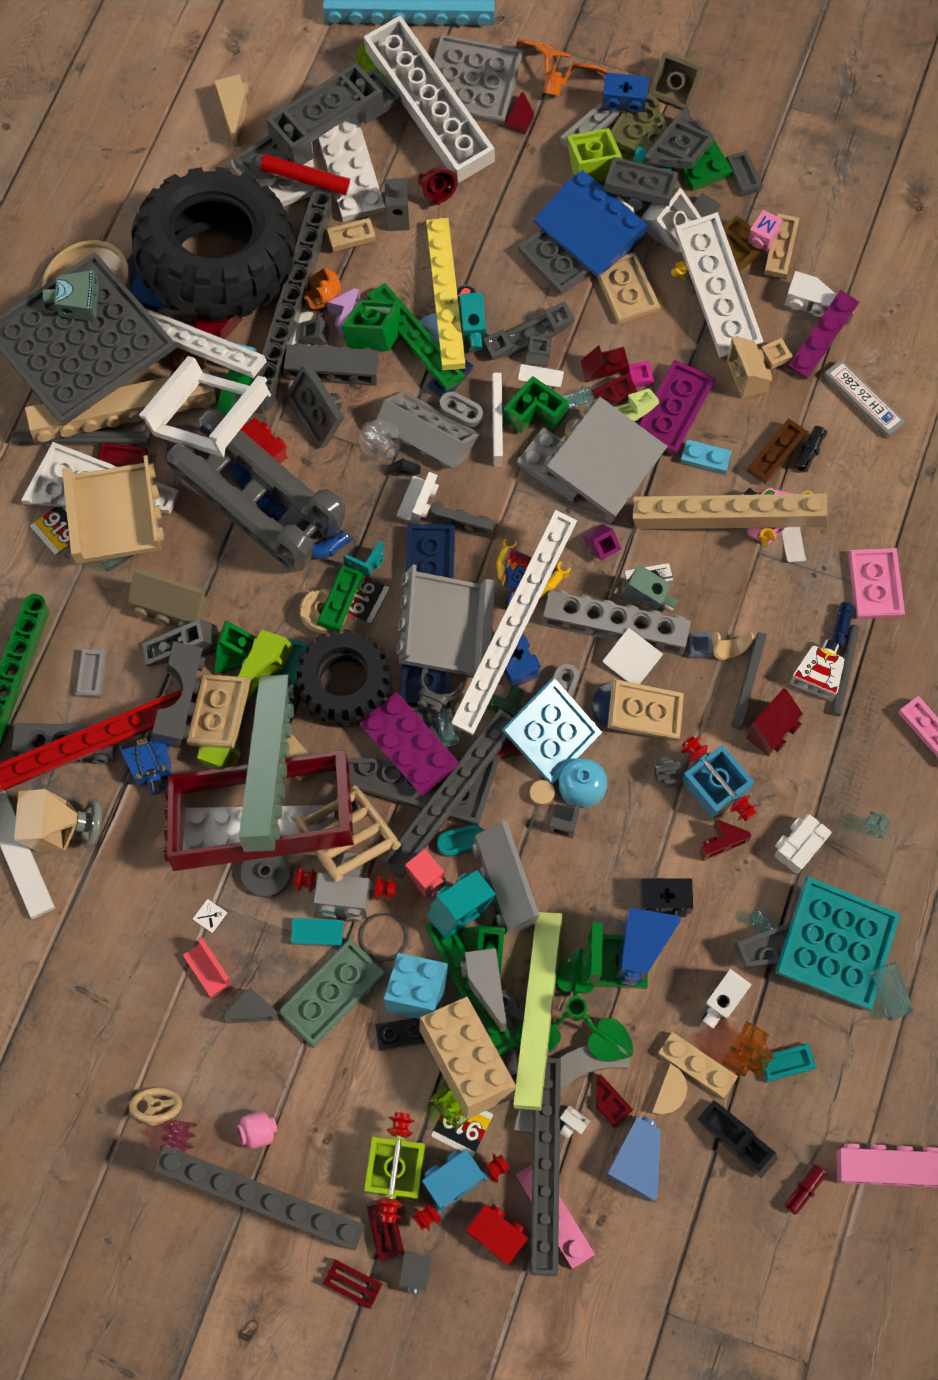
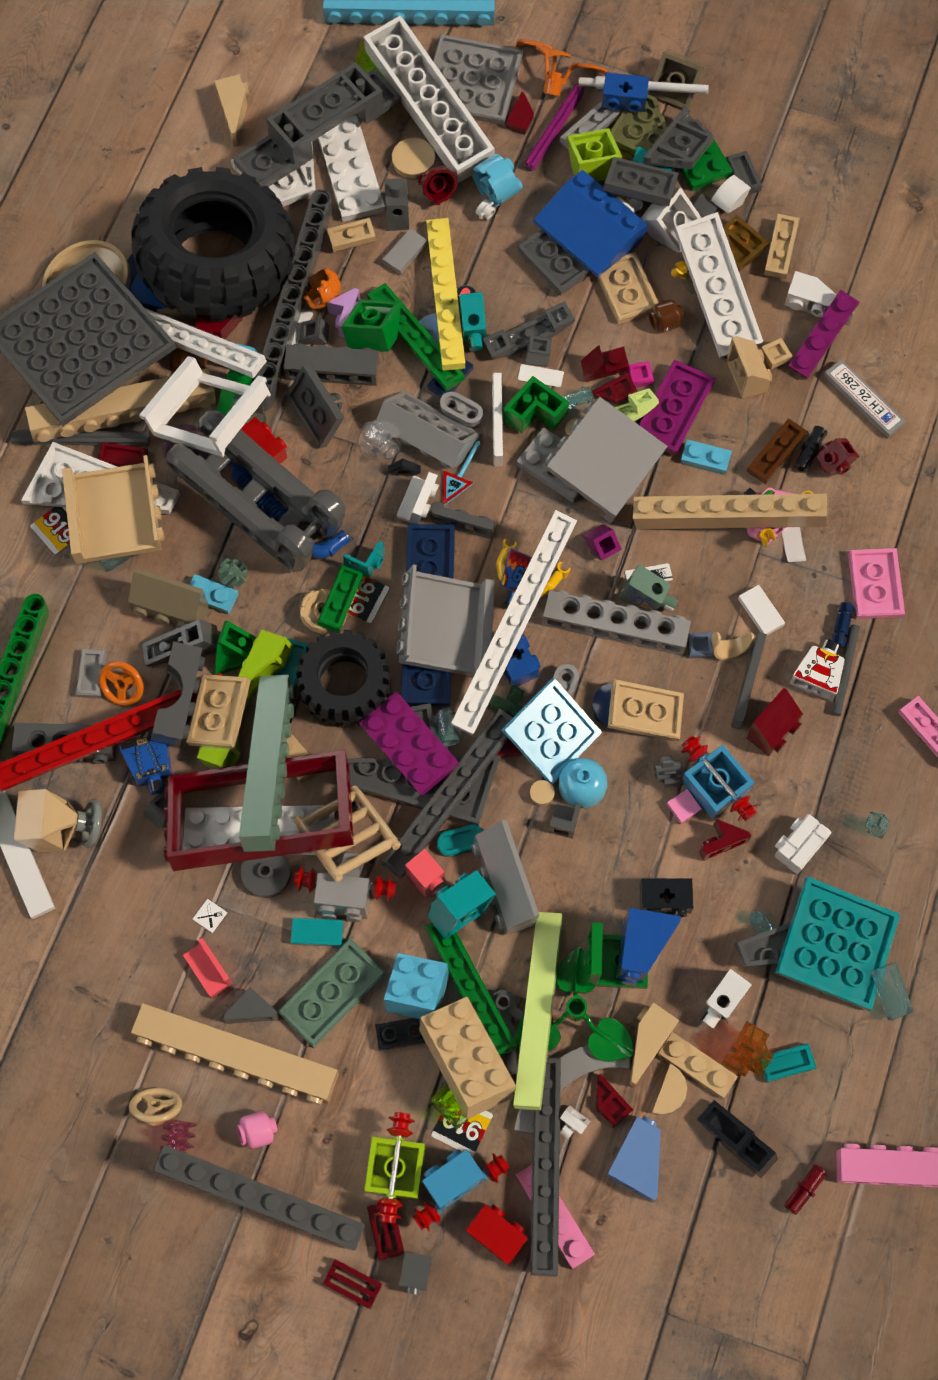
sand green torso [43,270,99,321] -> none
red piece [260,154,351,196] -> none
dark grey piece [360,913,409,961] -> none
dark grey helmet [417,668,465,714] -> none
green slope [457,925,505,974] -> none
light grey slope [461,949,506,1032] -> none
white sticker [603,628,663,684] -> none
bright pink brick [747,210,783,252] -> none
none -> orange piece [99,661,144,706]
none -> tan brick [131,1003,339,1105]
none -> dark grey slope [144,792,168,829]
none -> medium azure plate [189,574,239,615]
none -> sand green gear [218,558,248,588]
none -> light grey tile [383,229,428,275]
none -> tan tile [392,137,435,179]
none -> piece [443,441,480,506]
none -> medium azure brick [472,154,523,207]
none -> white plate [476,199,496,220]
none -> magenta axle [524,84,584,171]
none -> white bar [579,76,709,94]
none -> tan slope [629,1002,679,1088]
none -> reddish brown head [649,300,684,333]
none -> bright pink tile [666,789,702,824]
none -> white brick [711,175,751,214]
none -> white tile [738,585,785,635]
none -> dark red brick [816,438,860,475]

